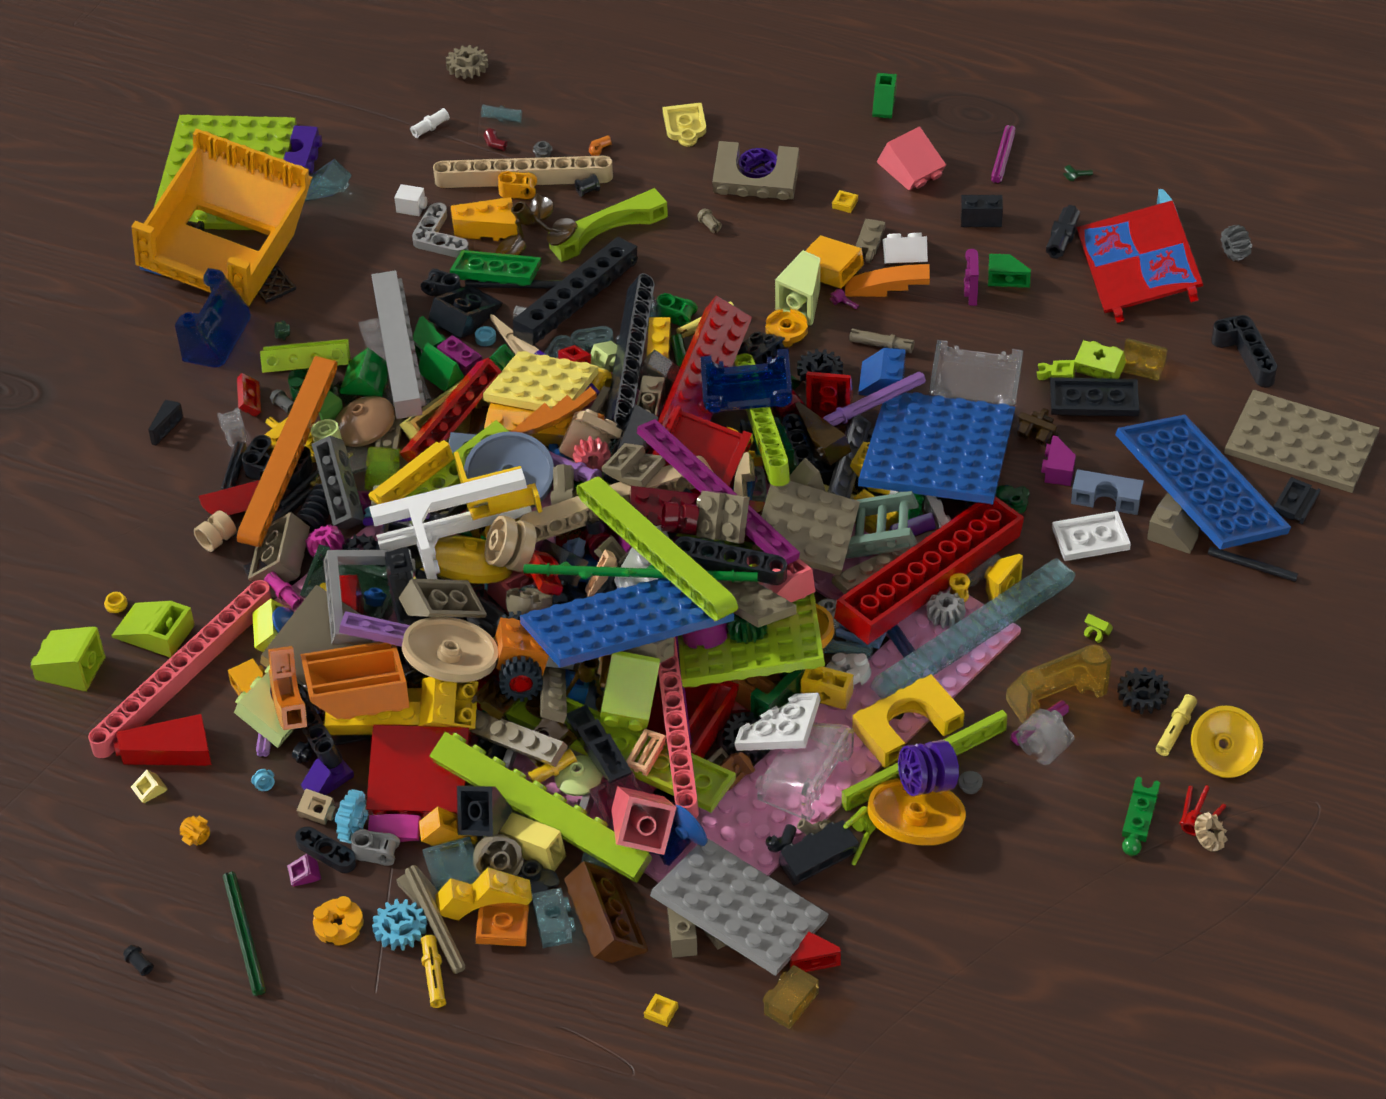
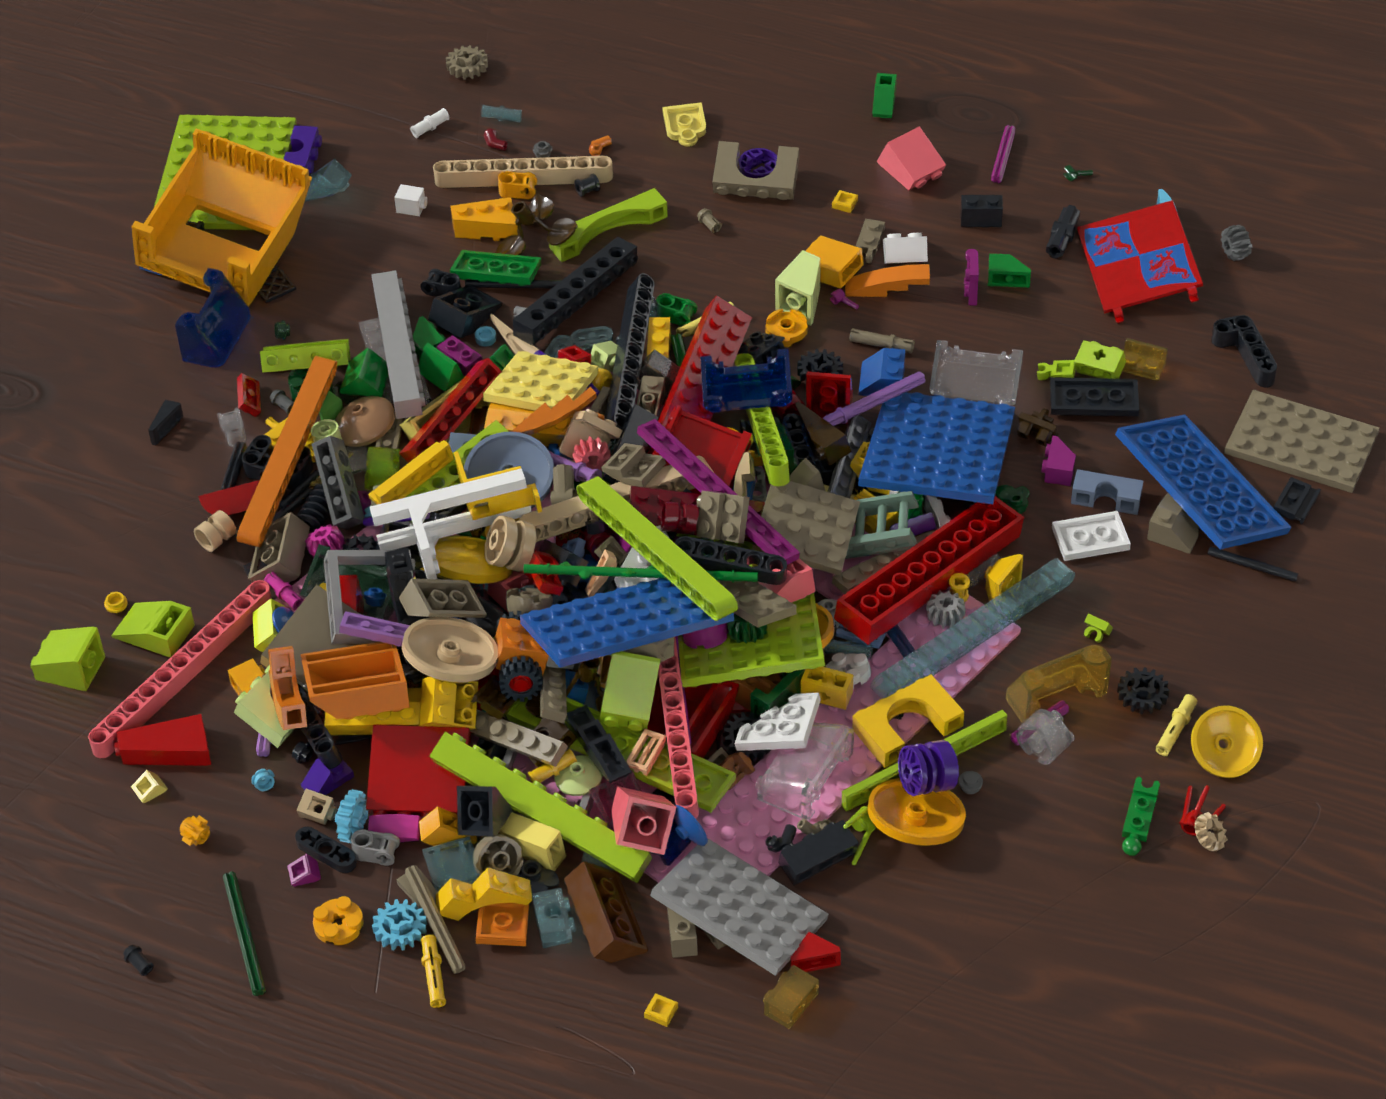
light grey beam [412,203,469,258] -> none

